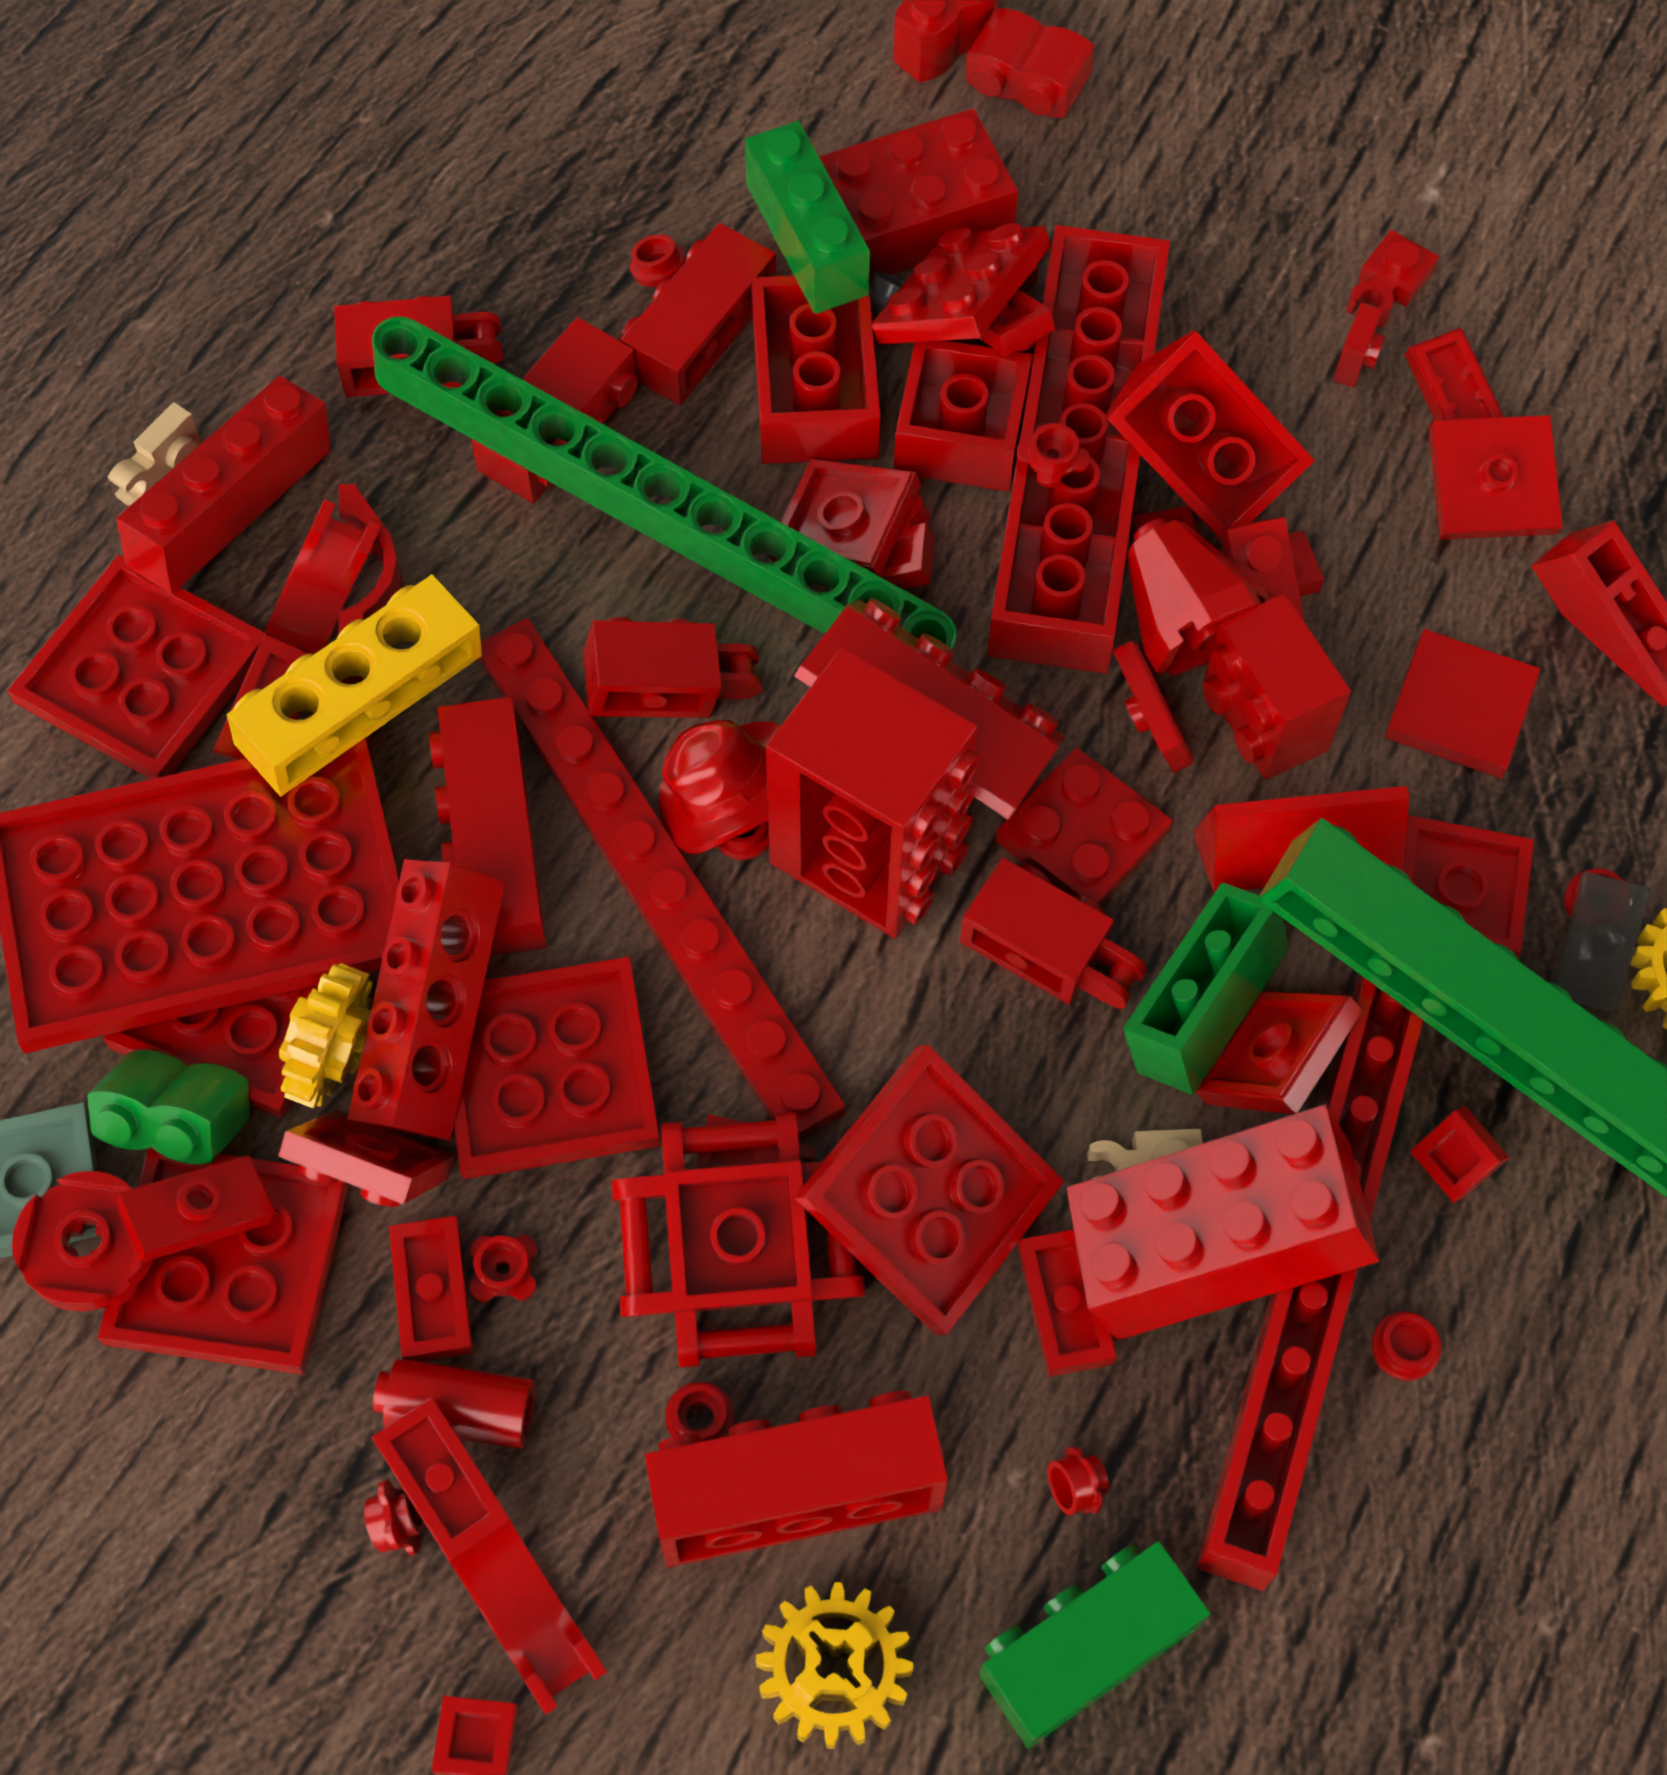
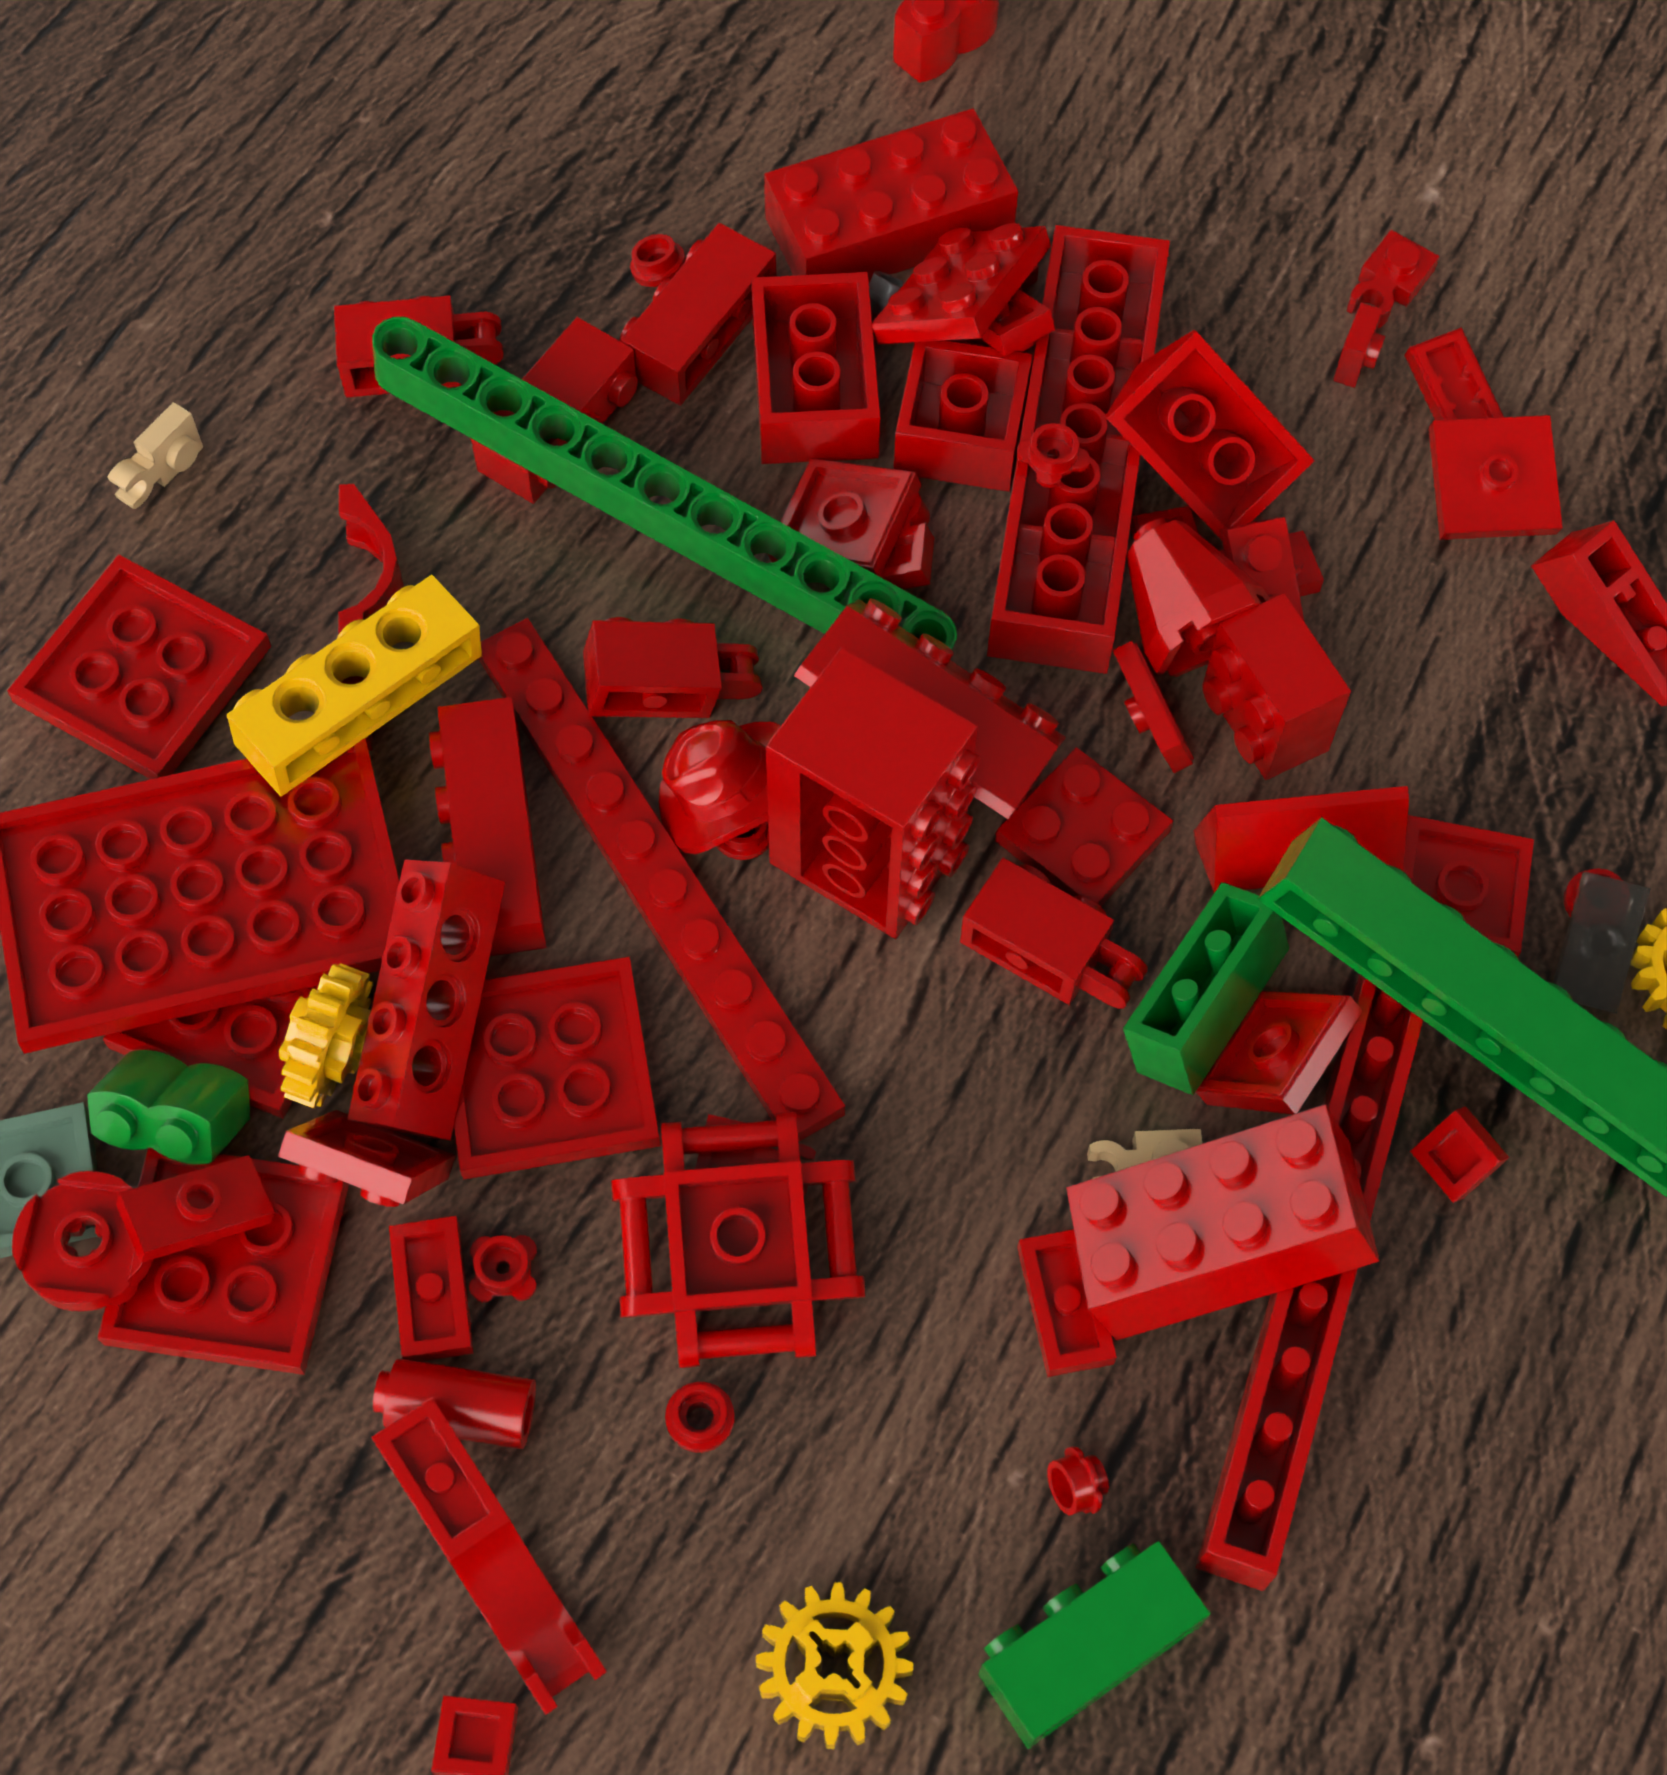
red brick [116,375,331,595] -> none
red piece [212,499,381,761] -> none
red plate [364,1480,425,1556] -> none
red brick [644,1391,948,1568] -> none
green brick [745,120,870,314] -> none
red plate [794,1044,1064,1335] -> none
red brick [966,8,1095,118] -> none
red plate [1371,1311,1442,1381] -> none
red tile [1384,628,1541,779] -> none

